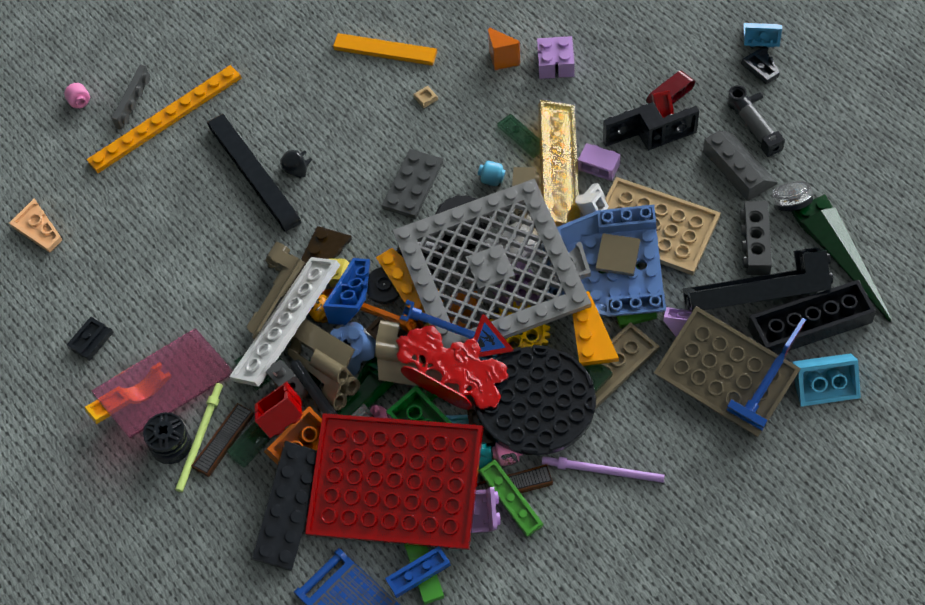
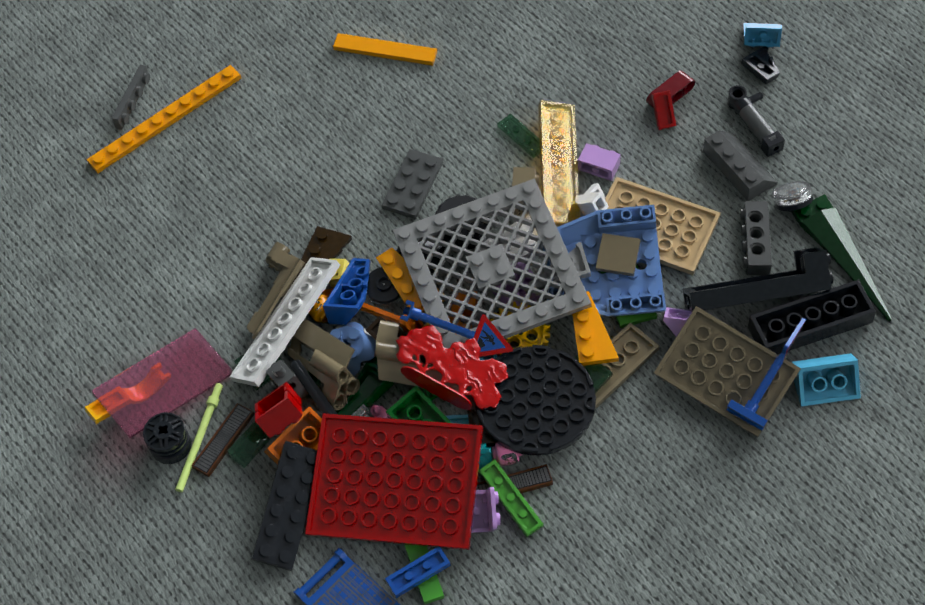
light nougat wing [9,198,62,253] -> none
bright pink head [64,83,90,109] -> none
black plate [67,317,114,361] -> none
black beam [207,113,301,232] -> none
black piece [280,150,312,177] -> none
tan tile [413,86,438,108] -> none
medium azure head [478,161,506,186] -> none
orange slope [488,27,521,70] -> none
lavender piece [537,36,574,79] -> none
lavender bar [542,456,664,483] -> none
black bracket [603,102,699,151] -> none

